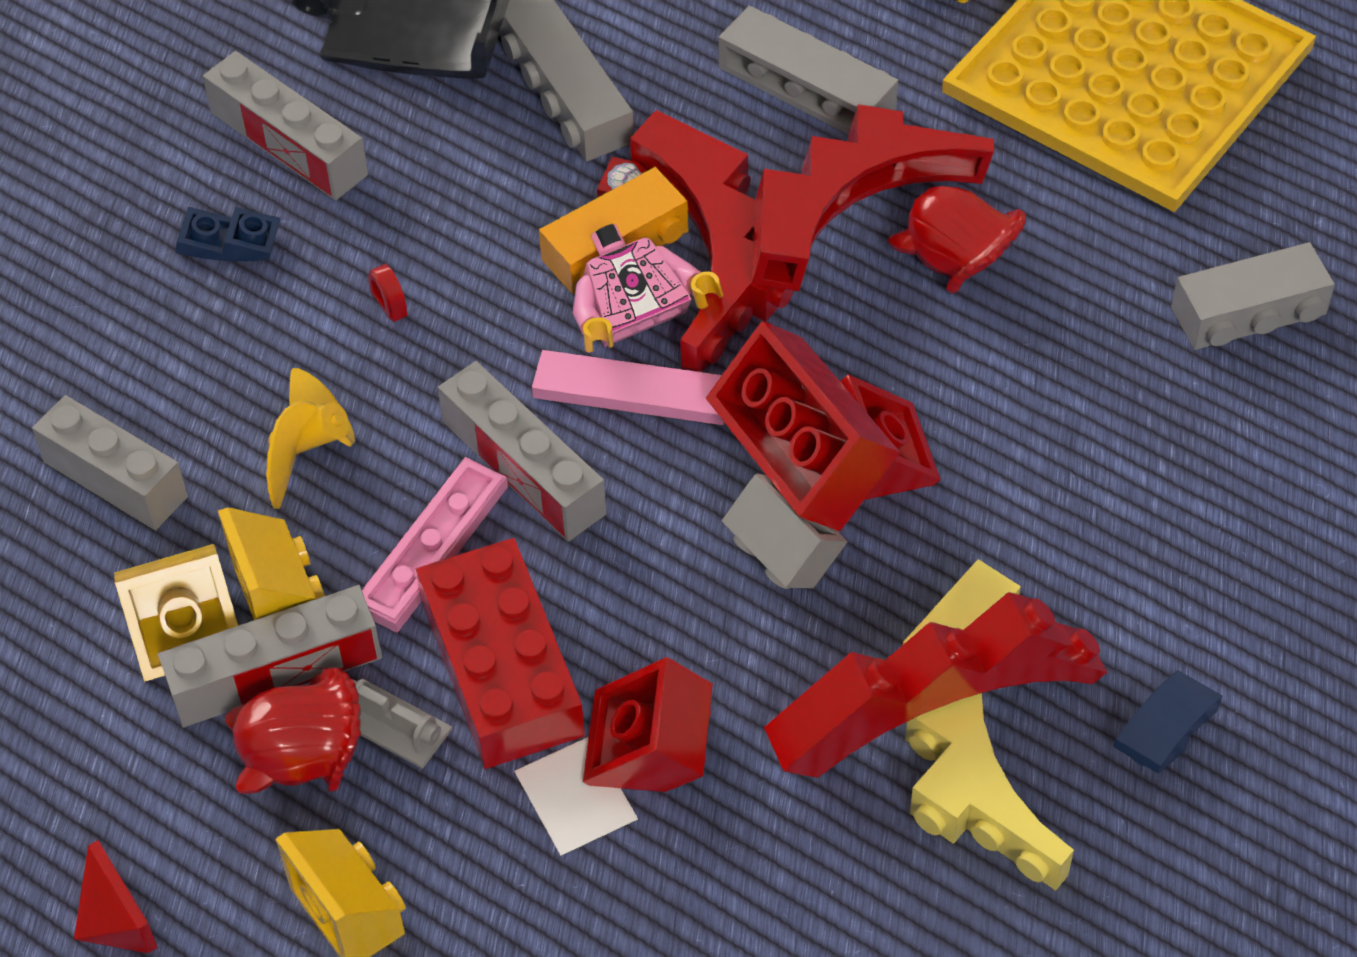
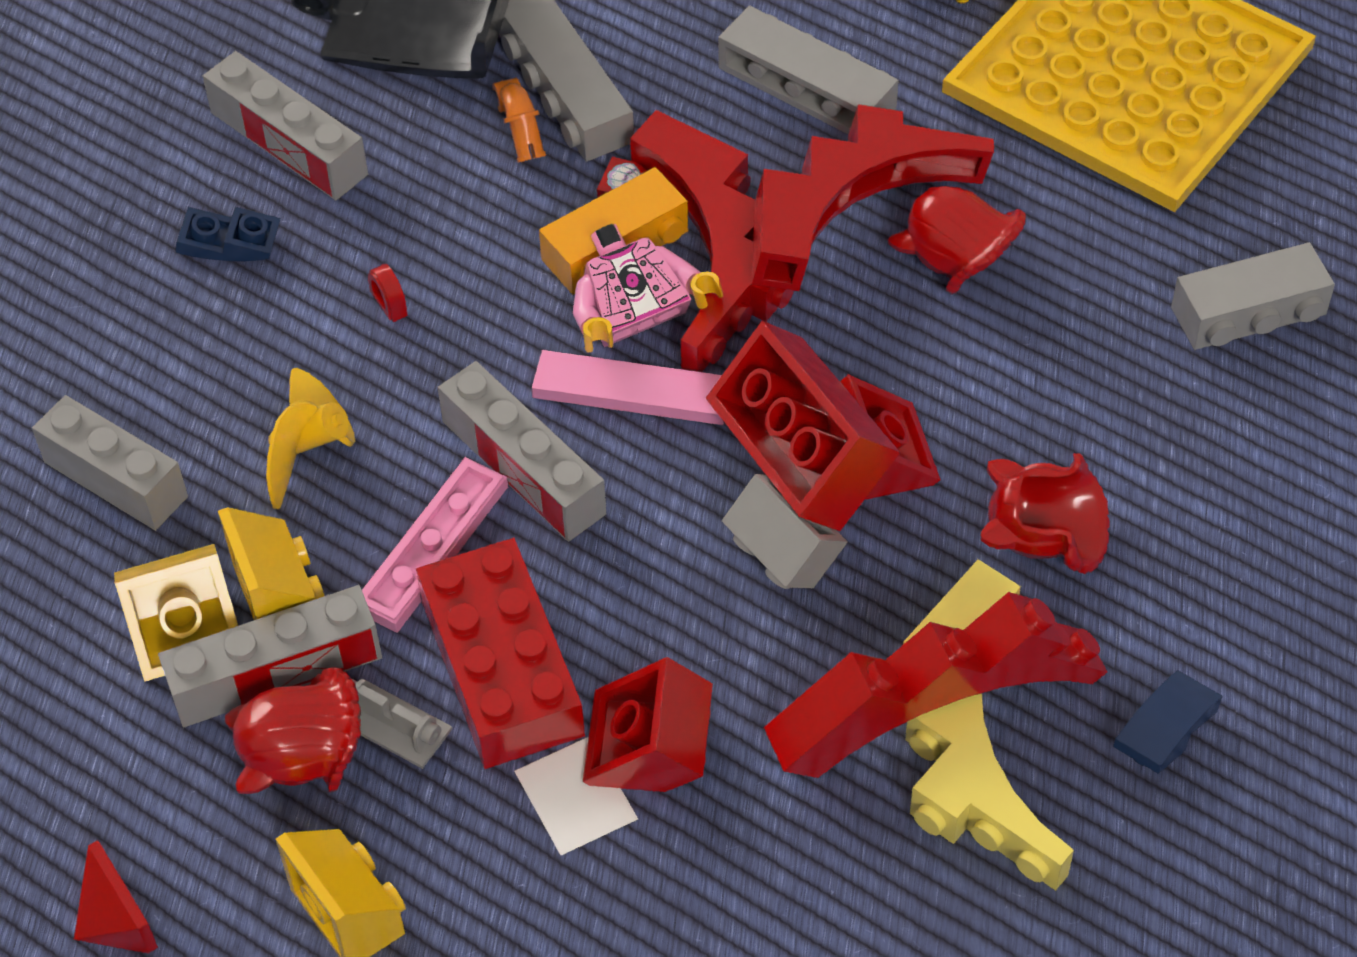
none -> orange piece [493,77,546,162]
none -> red hair [980,453,1110,574]

